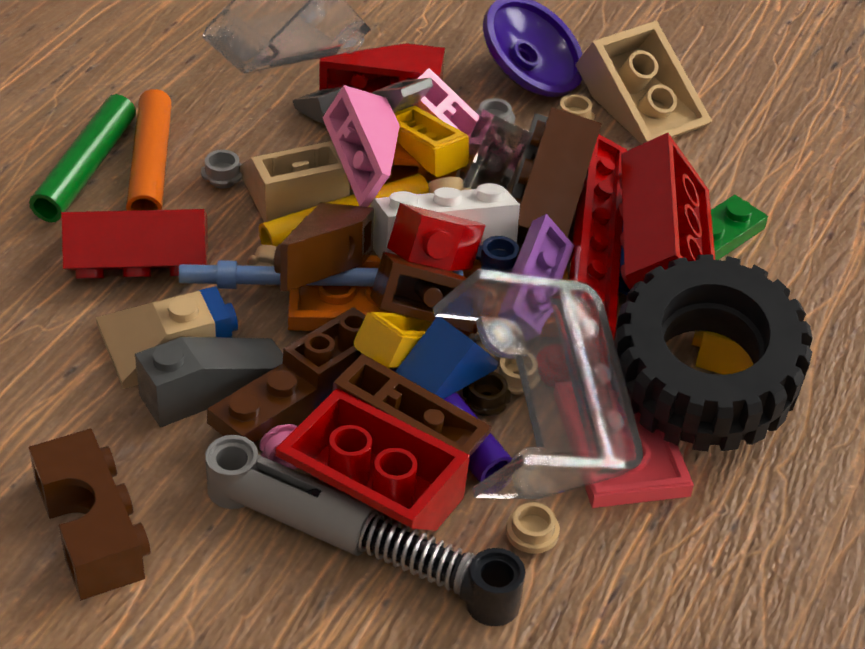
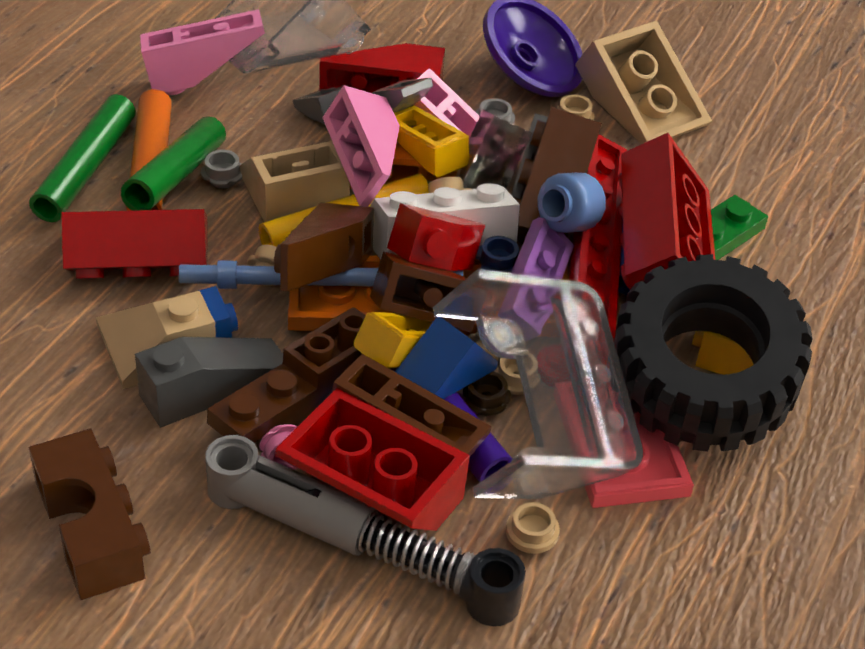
none -> green piece [121,116,226,210]
none -> bright pink slope [140,9,265,95]
none -> medium blue head [537,173,606,233]

